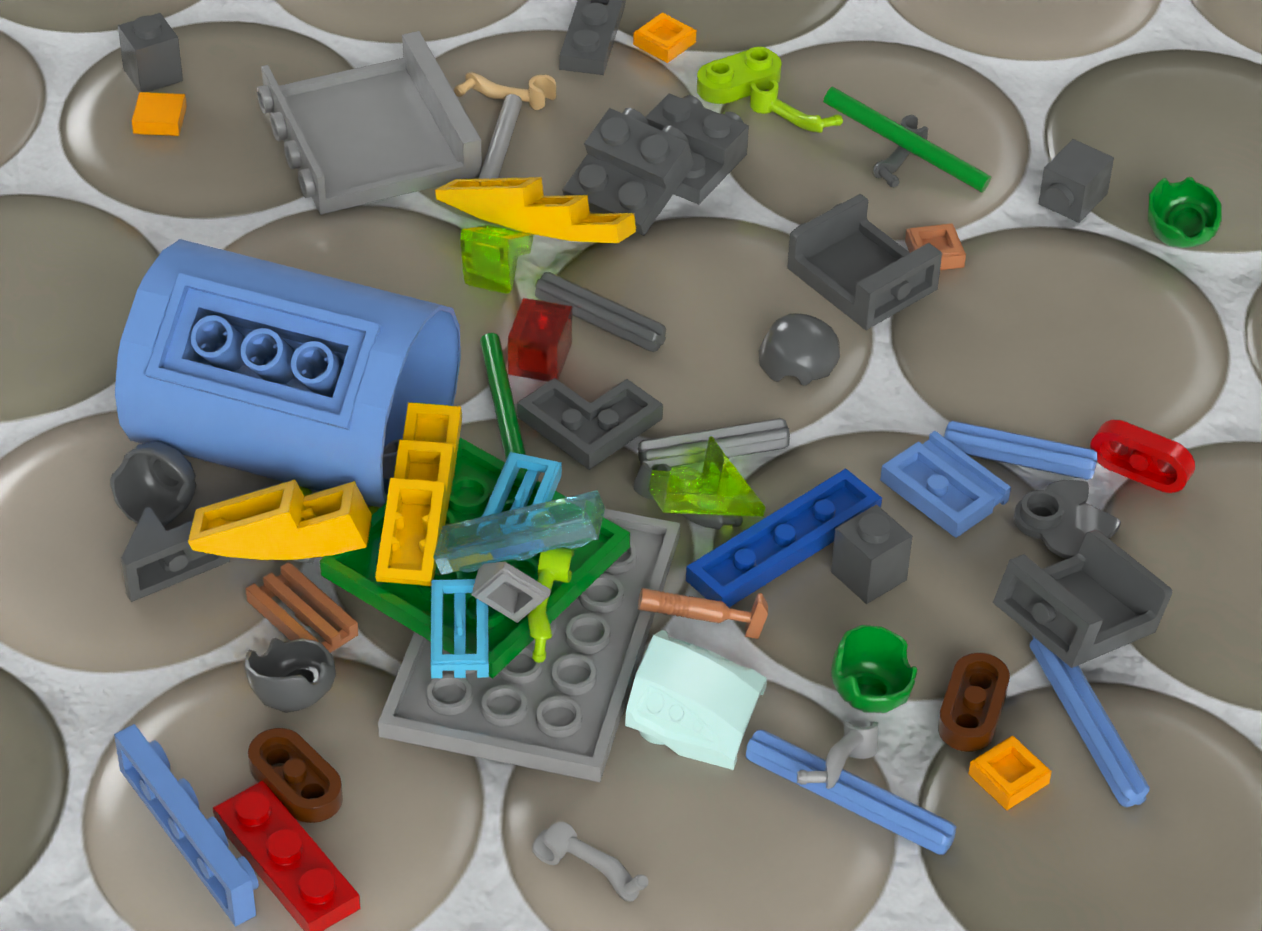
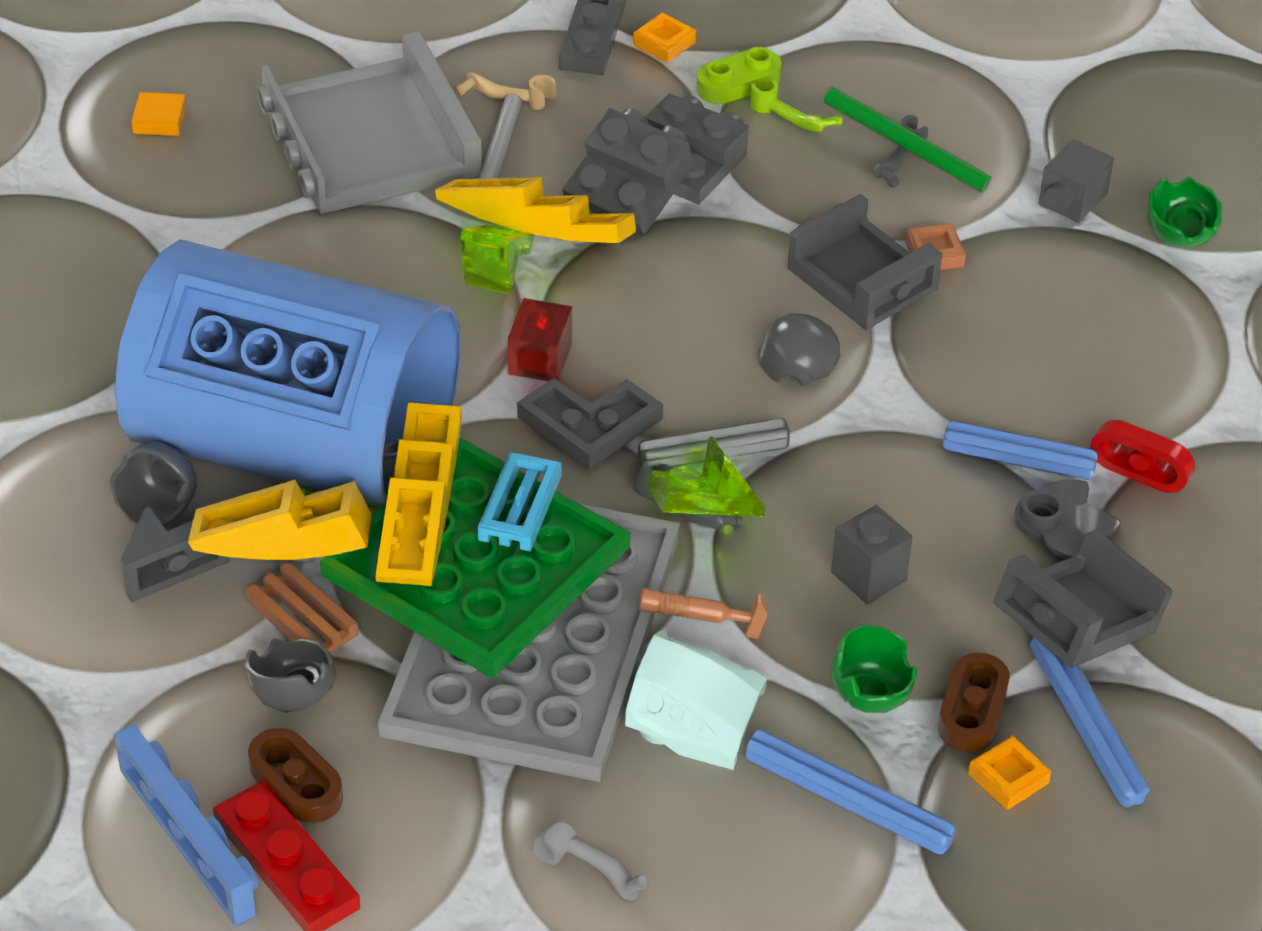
dark grey brick [118,13,183,92] -> none
medium azure tile [431,579,489,678] -> none
clear light blue plate [433,490,605,575] -> none
light grey slope [472,562,551,623] -> none
green bar [480,333,527,474] -> none
lime piece [527,545,574,663] -> none
dark grey axle [535,272,666,352] -> none
blue plate [686,468,882,607] -> none
light grey piece [797,722,878,789] -> none
medium blue plate [880,431,1011,538] -> none

